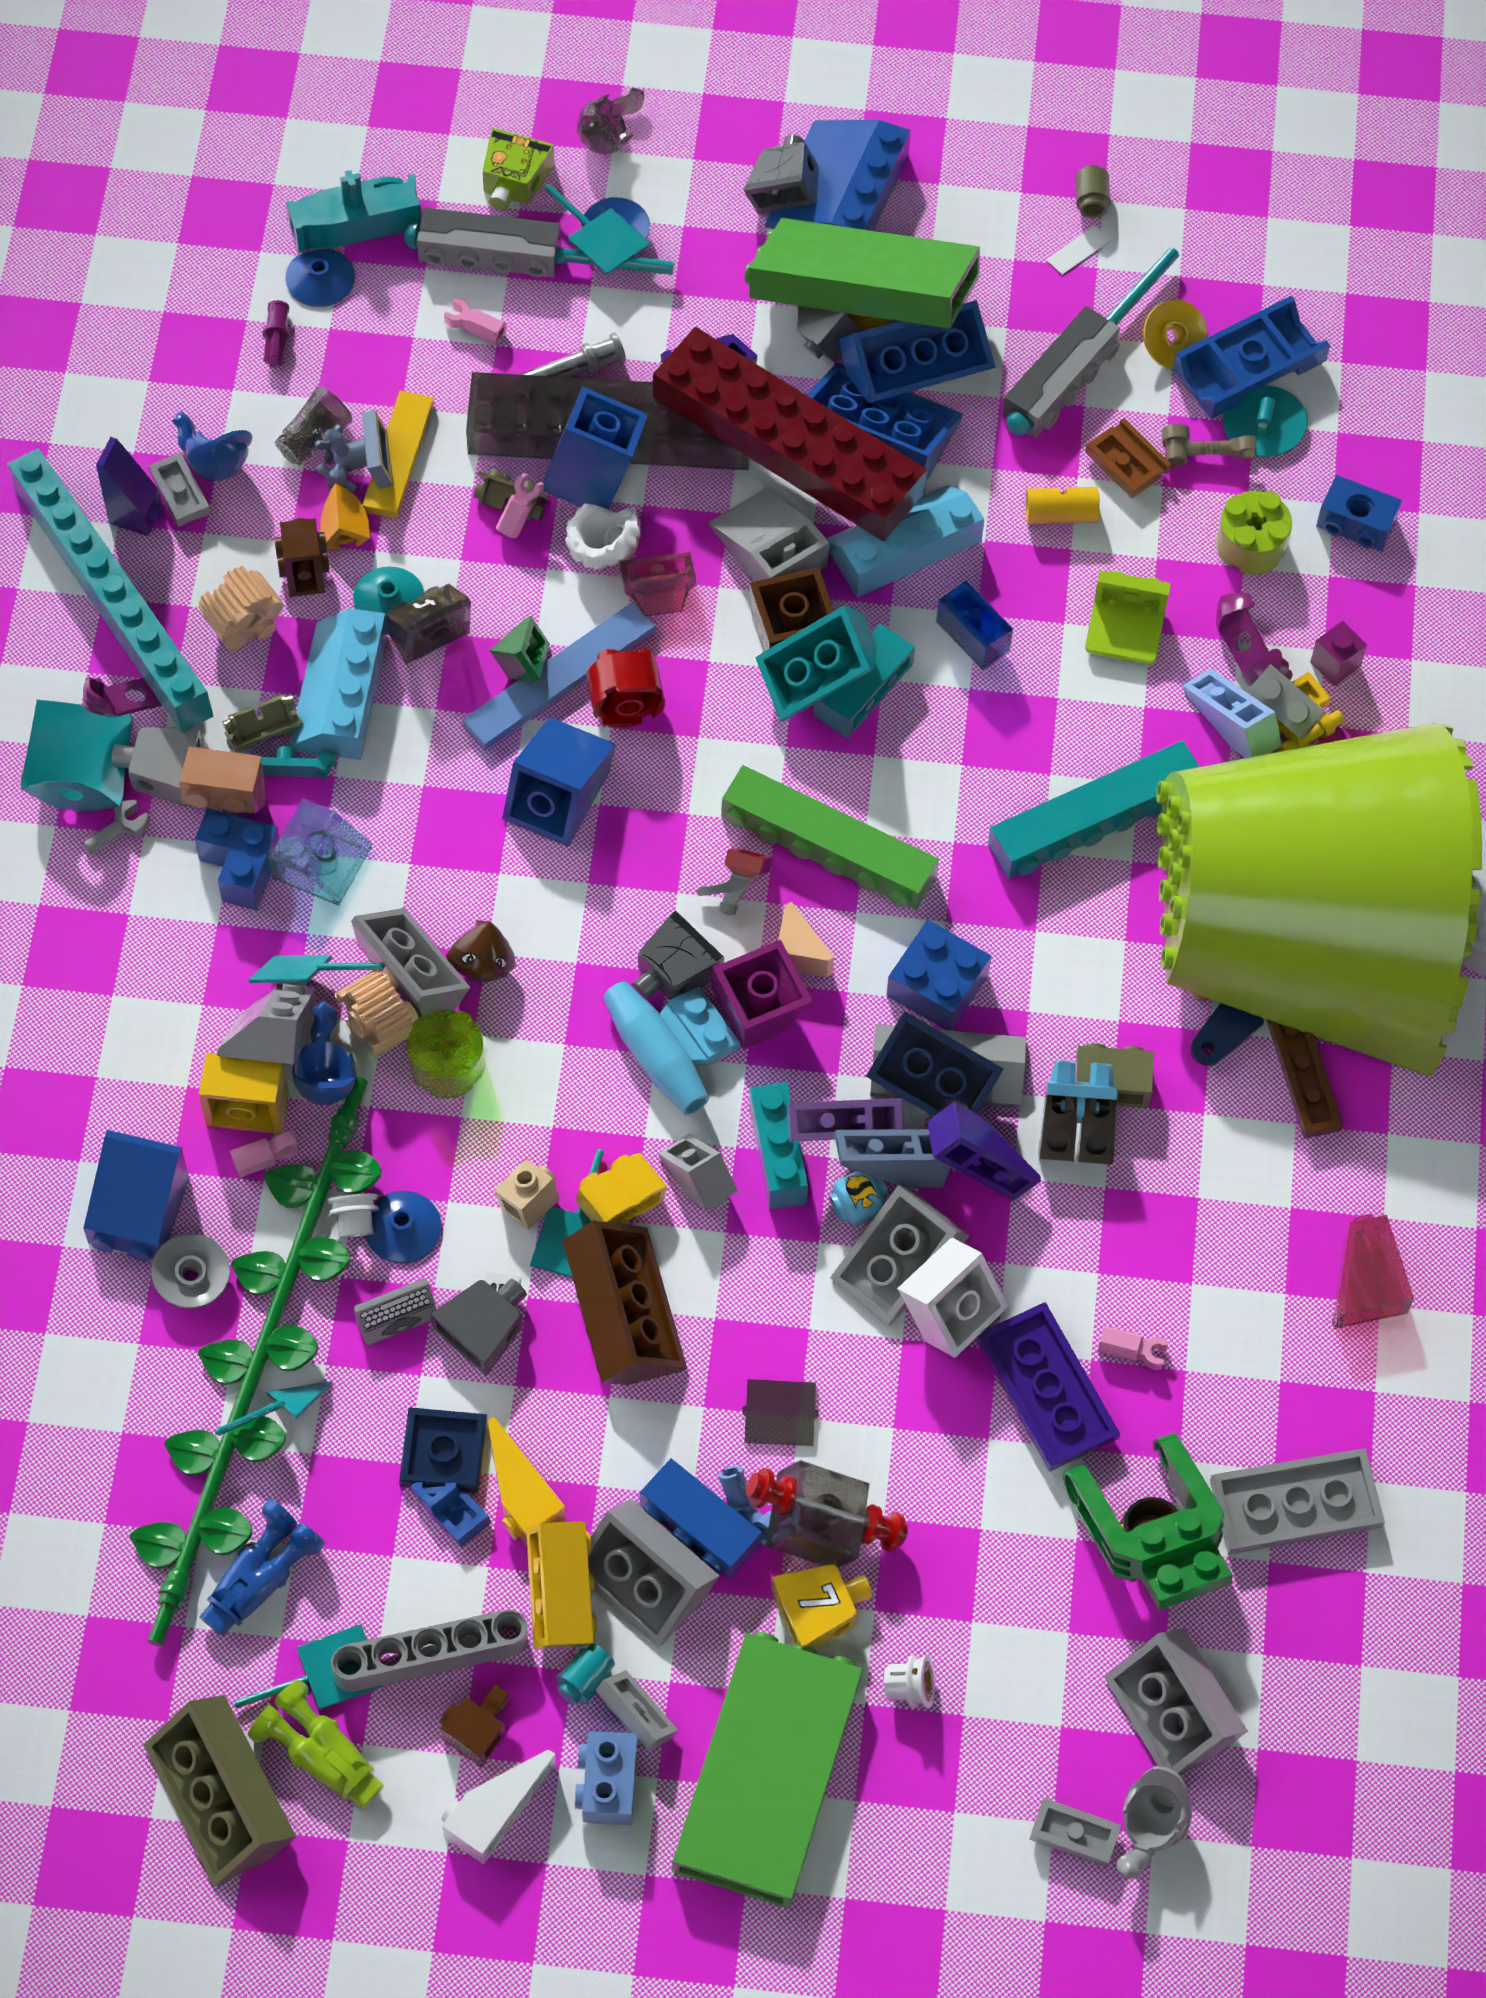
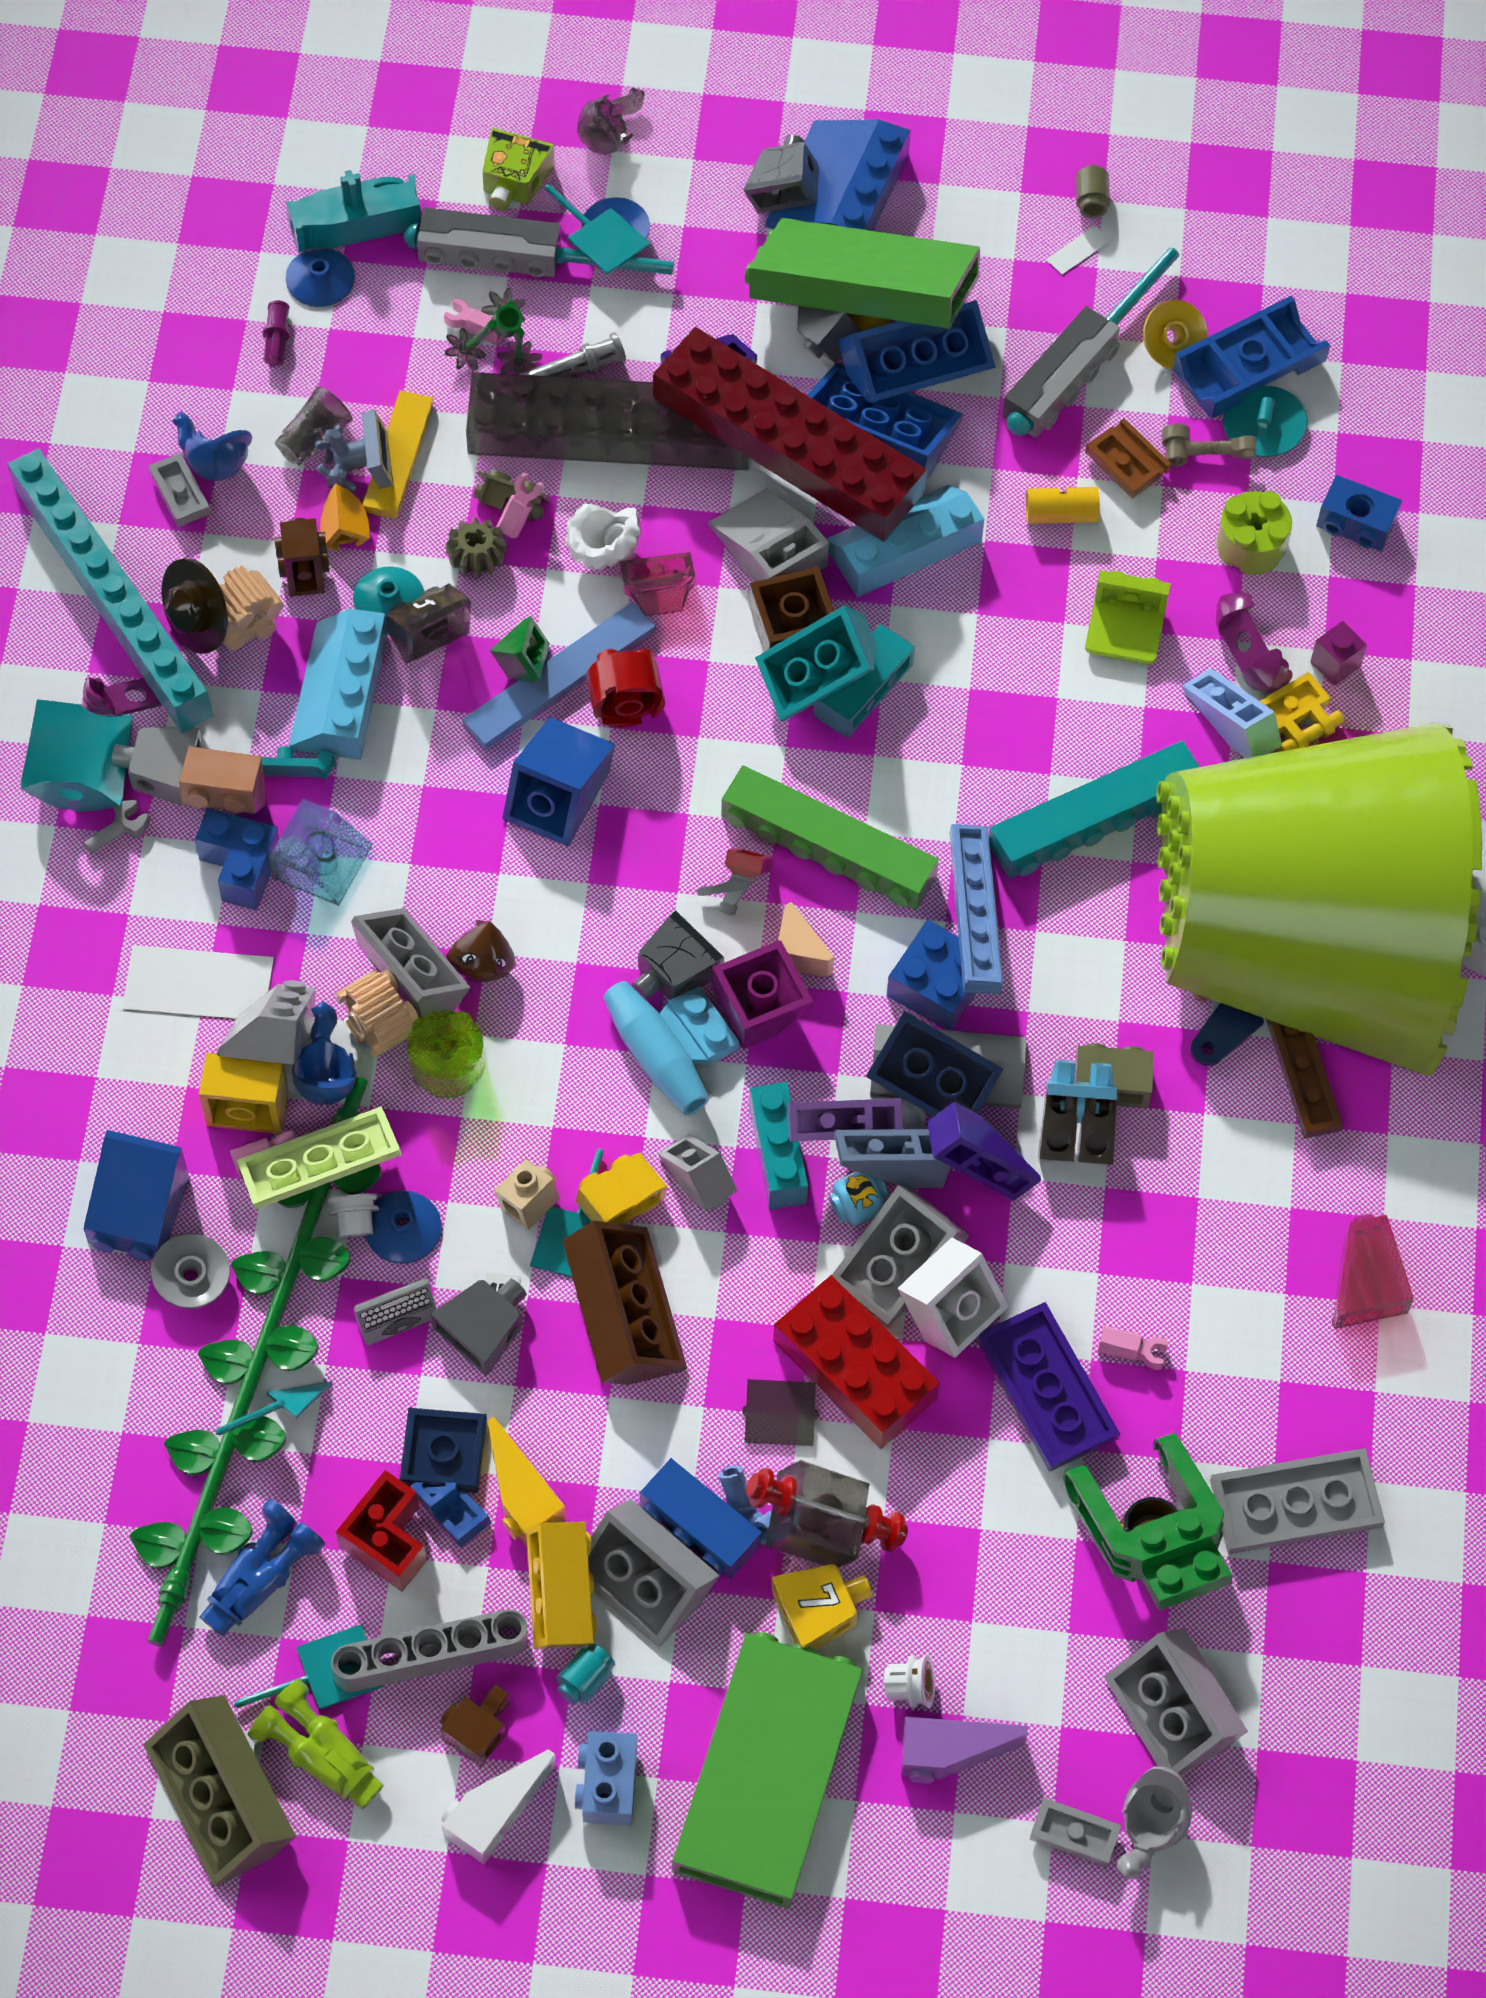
dark purple slope [96,436,164,536] -> none
olive hinge [223,694,303,751] -> none
teal piece [248,955,385,983] -> none
blue slope [542,386,648,510] -> none
light grey plate [595,1670,678,1751] -> none
clear blue brick [936,580,1013,670] -> none
light grey plate [1247,664,1327,740] -> none
none -> white sticker [122,945,274,1019]
none -> dark brown hat [161,558,228,654]
none -> yellowish green slope [237,1106,402,1210]
none -> red brick [336,1470,427,1592]
none -> clear smoke plant [444,288,542,382]
none -> olive gear [446,516,507,580]
none -> red brick [773,1275,940,1449]
none -> medium lavender slope [901,1717,1028,1783]
none -> medium blue tile [949,824,1003,994]

